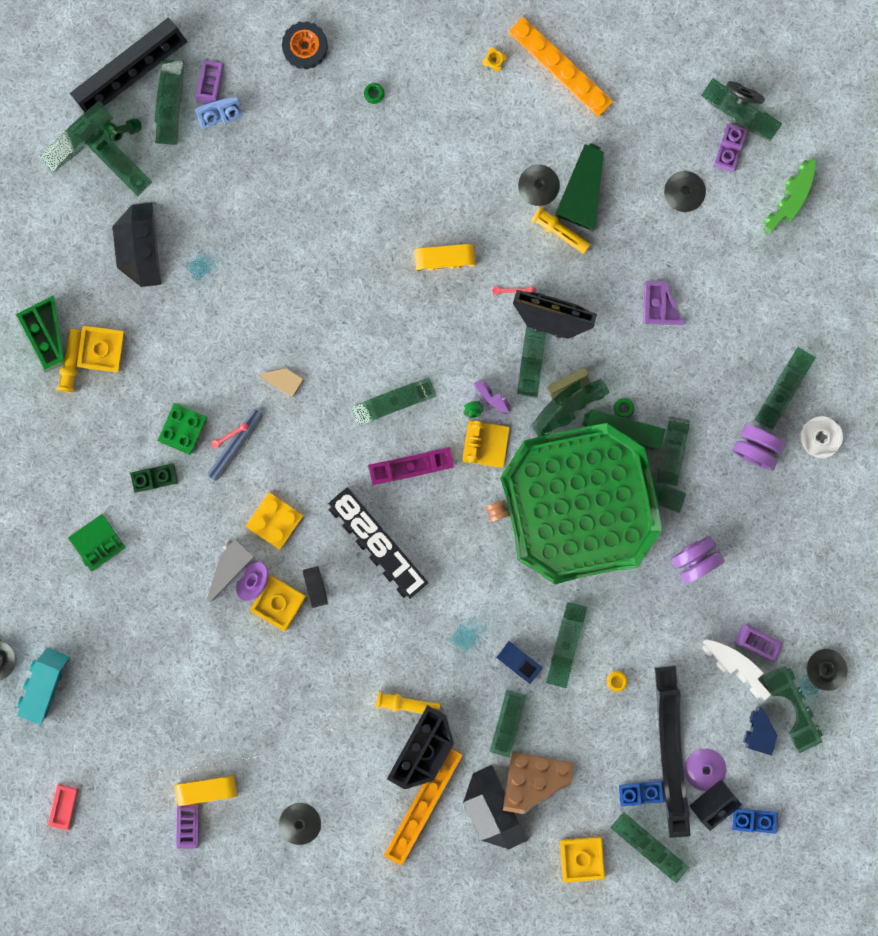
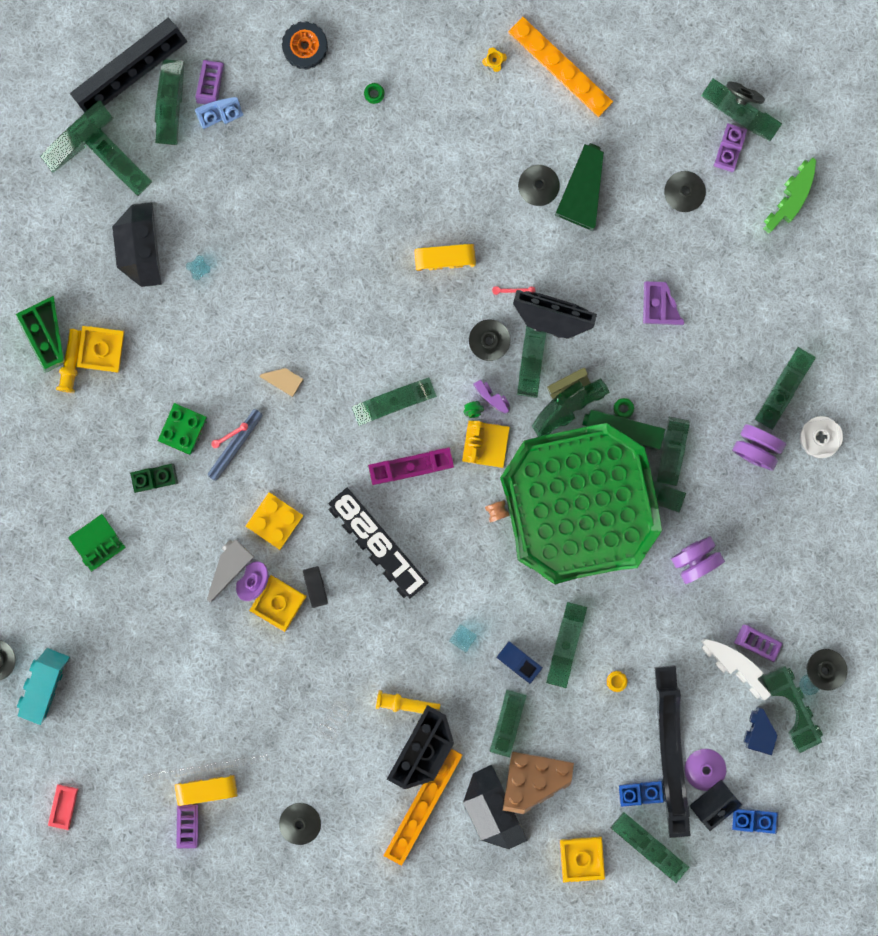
dark green bar [103,118,142,142] -> none
yellow pin [531,206,591,254] -> none
none -> pearl dark grey dish [469,319,510,361]

